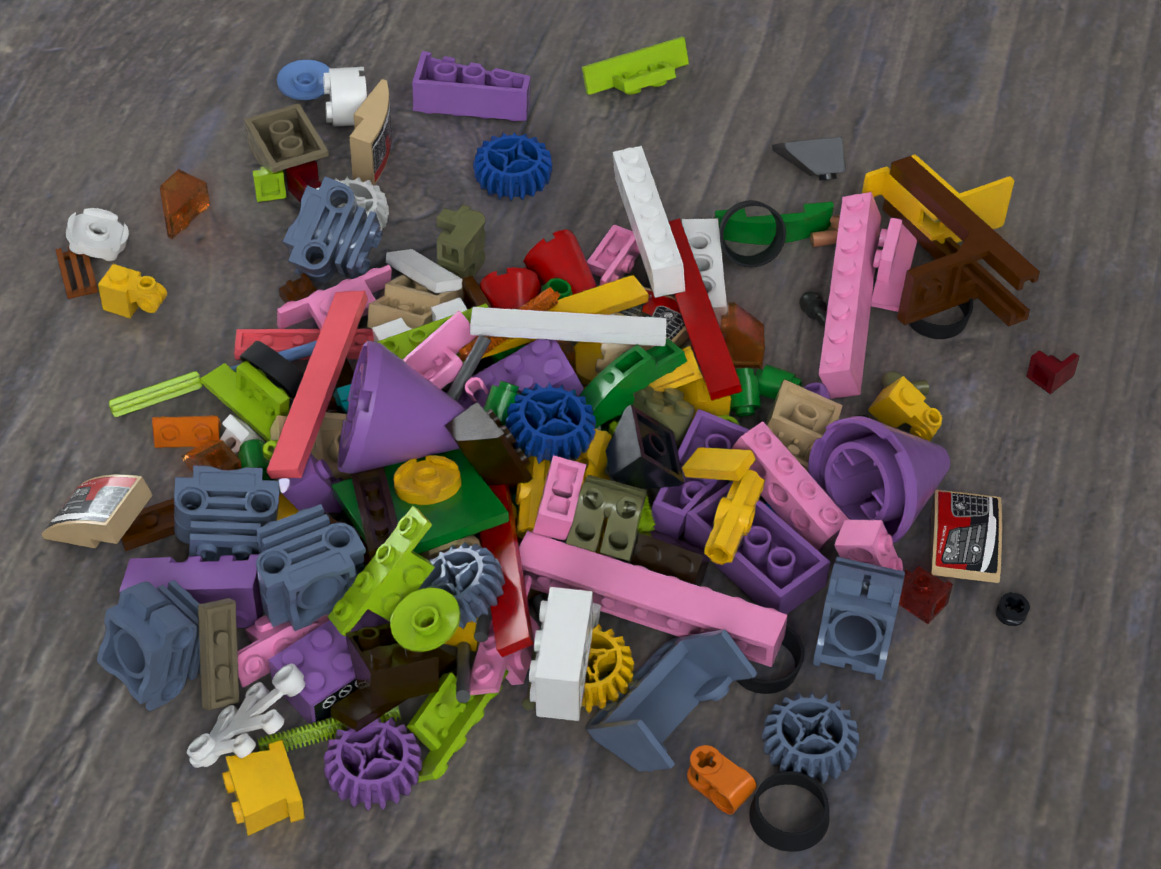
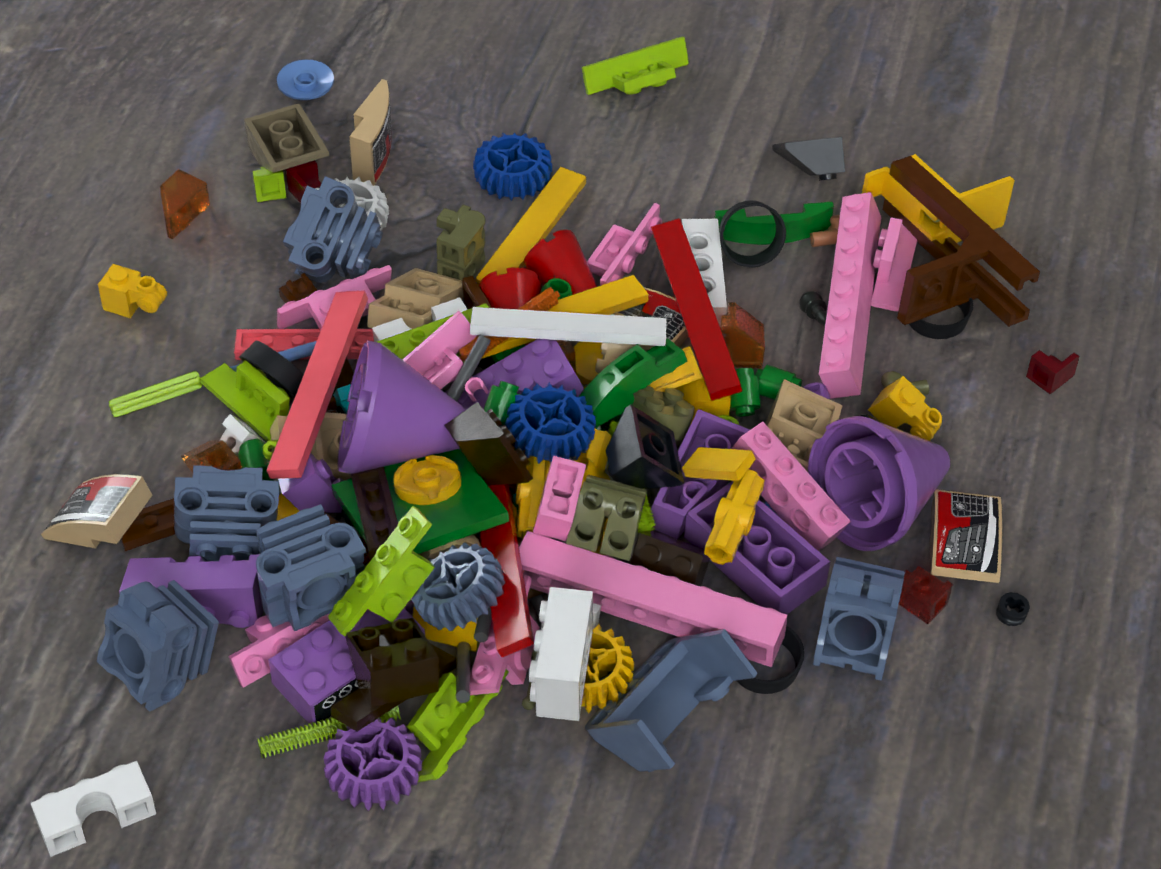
dark orange tile [55,246,98,299] -> none
white plate [66,208,129,261] -> none
orange hinge [152,415,221,448] -> none
white plant [187,664,305,768] -> none
dark tan tile [198,598,239,710] -> none
yellow hips [222,740,305,836] -> none
white brick [323,67,367,127] -> none
white tile [386,249,462,294] -> none
lime dish [390,588,461,652] -> none
medium lavender wedge [412,51,531,121] -> none
white brick [613,146,685,298] -> none
orange piece [687,745,757,815] -> none
black tyre [749,771,830,852] -> none
sand blue gear [762,691,860,785] -> none
bright pink brick [834,519,903,571] -> none
none -> white arch [30,761,156,857]
none -> yellow tile [475,167,586,287]

